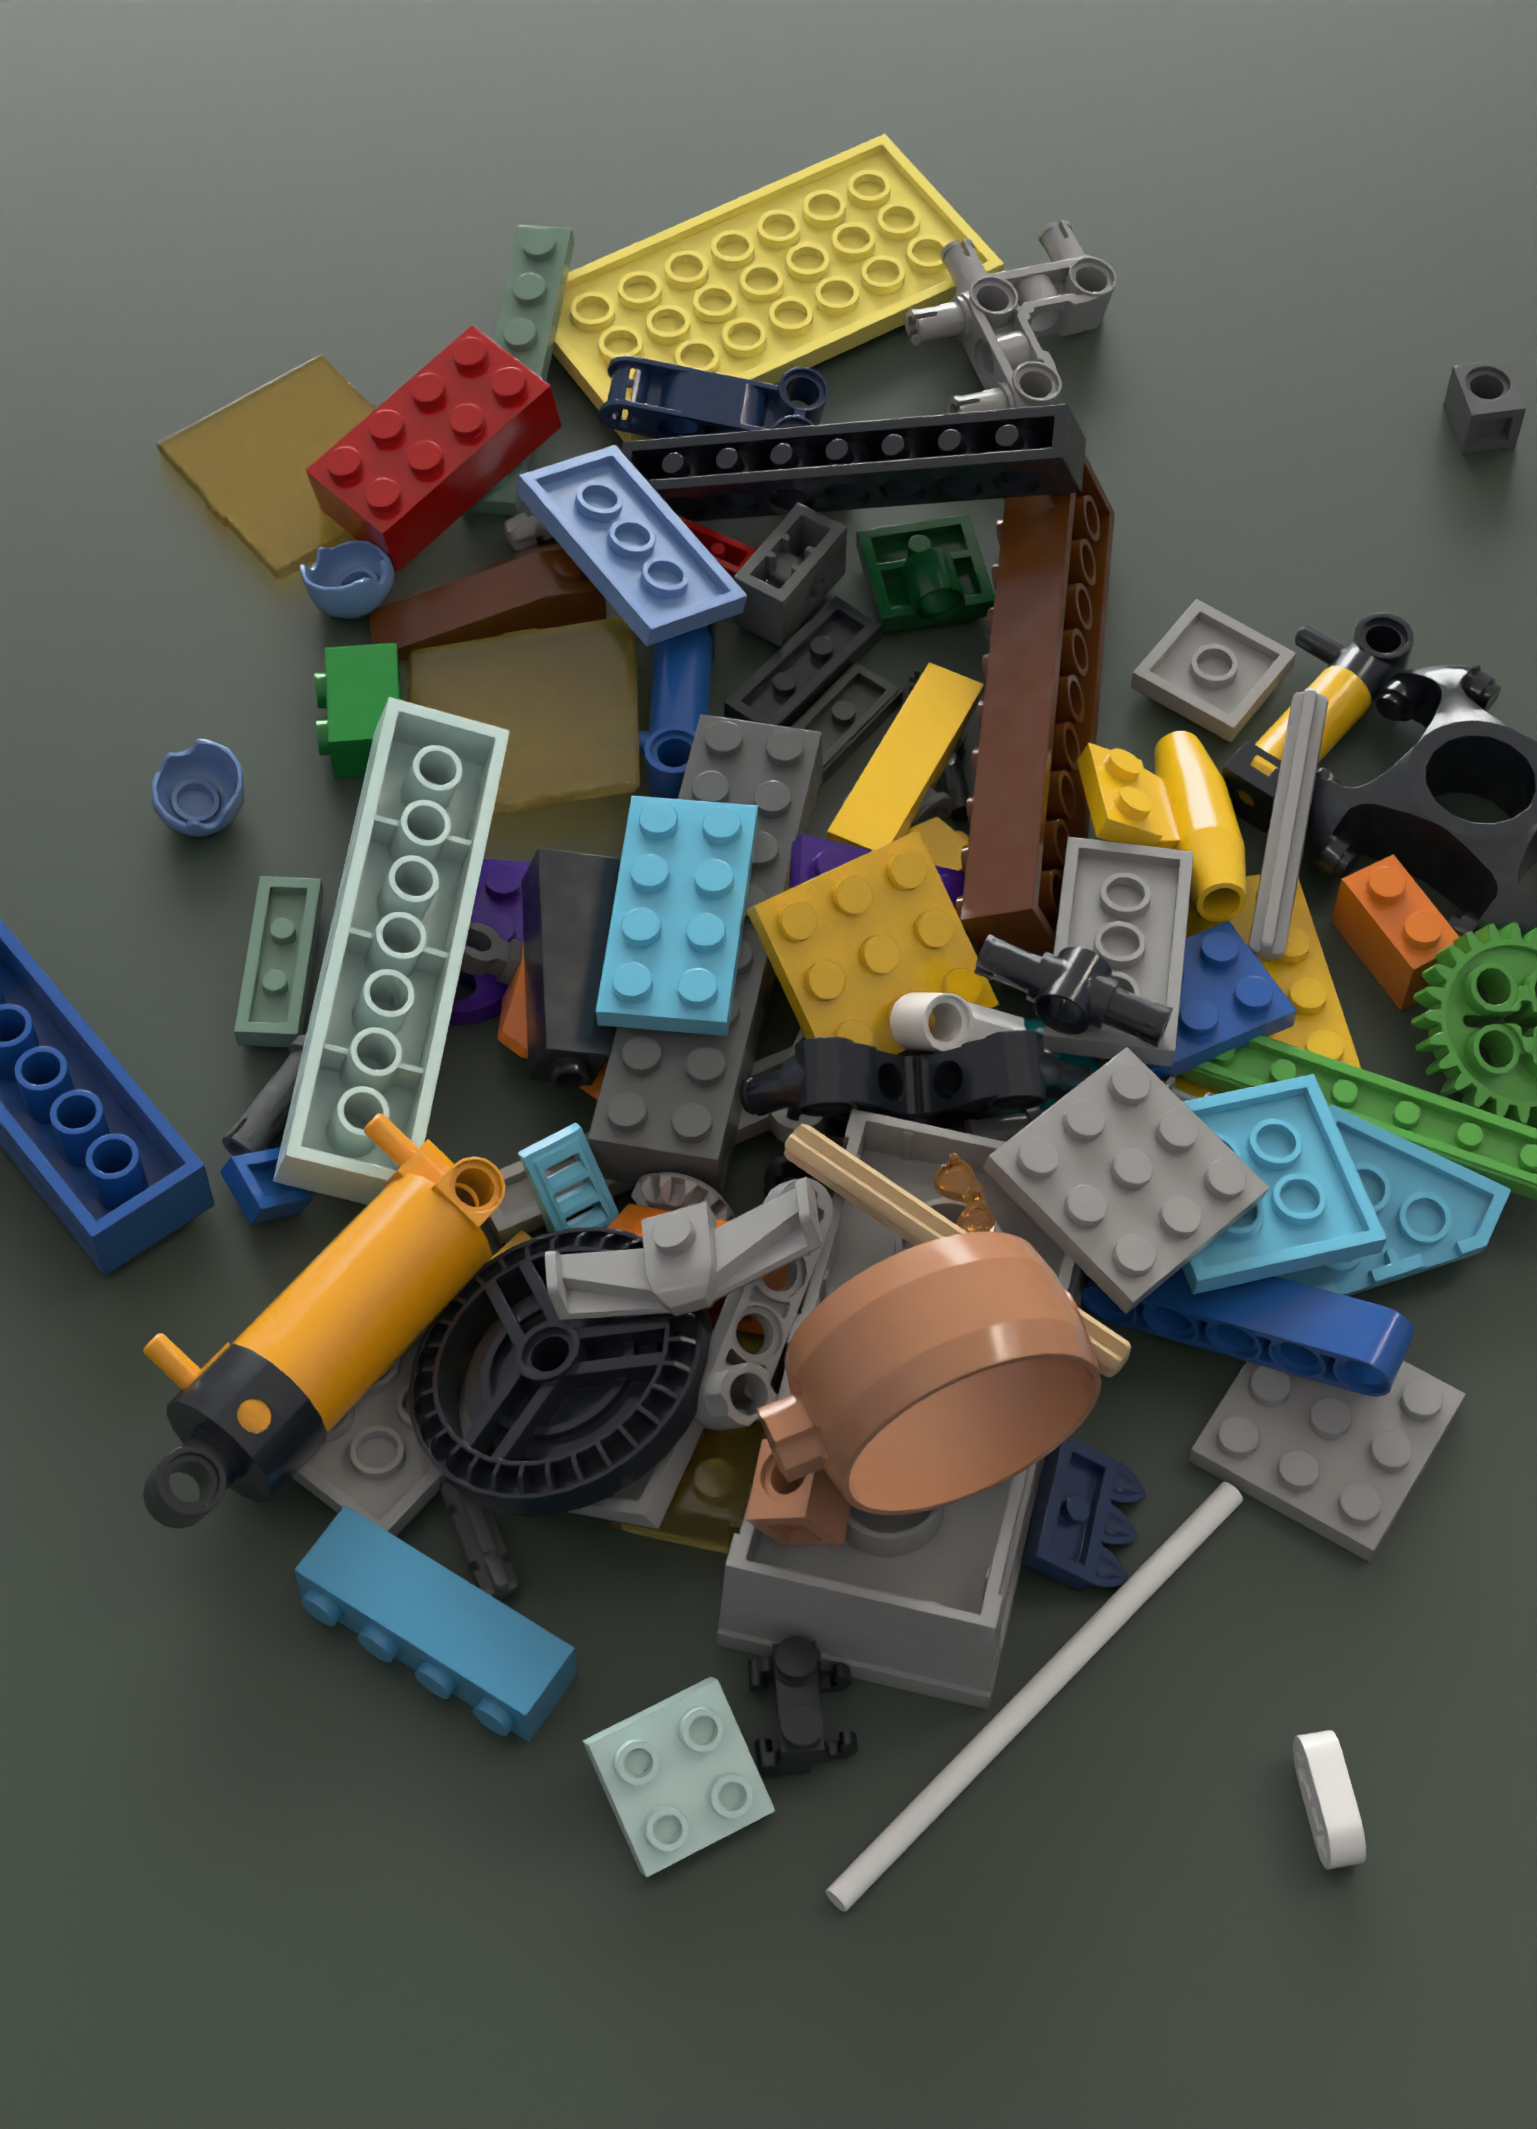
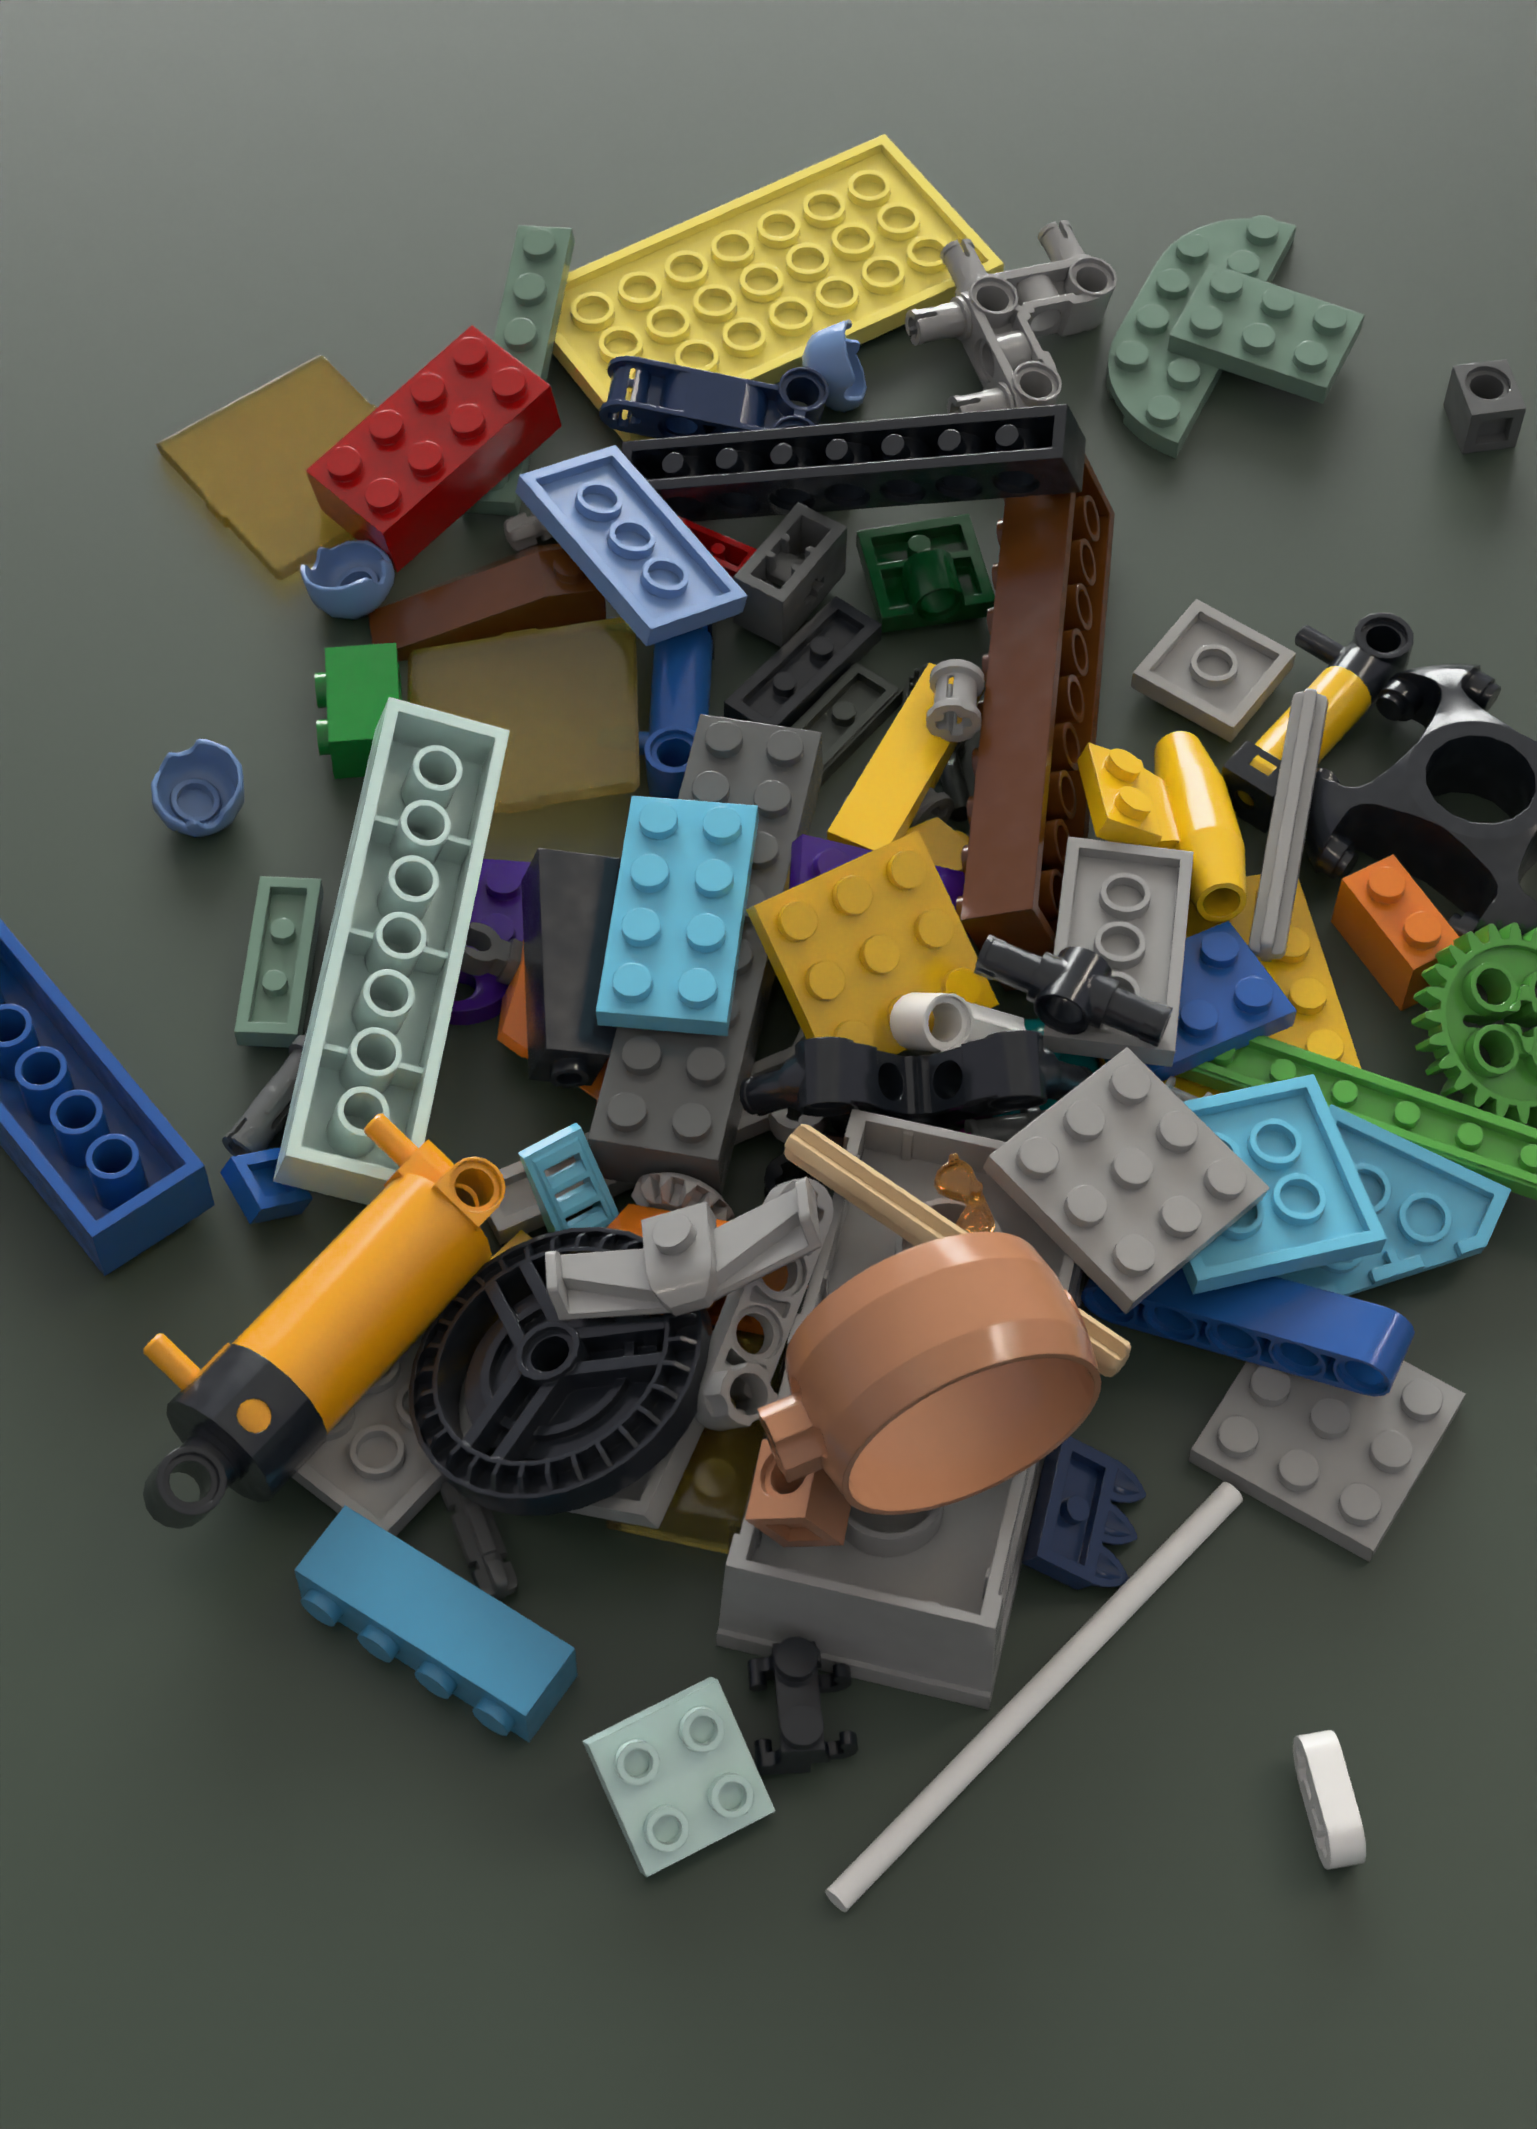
none -> medium blue hair [802,319,867,412]
none -> light grey bush [926,659,985,742]
none -> sand green plate [1106,215,1364,458]

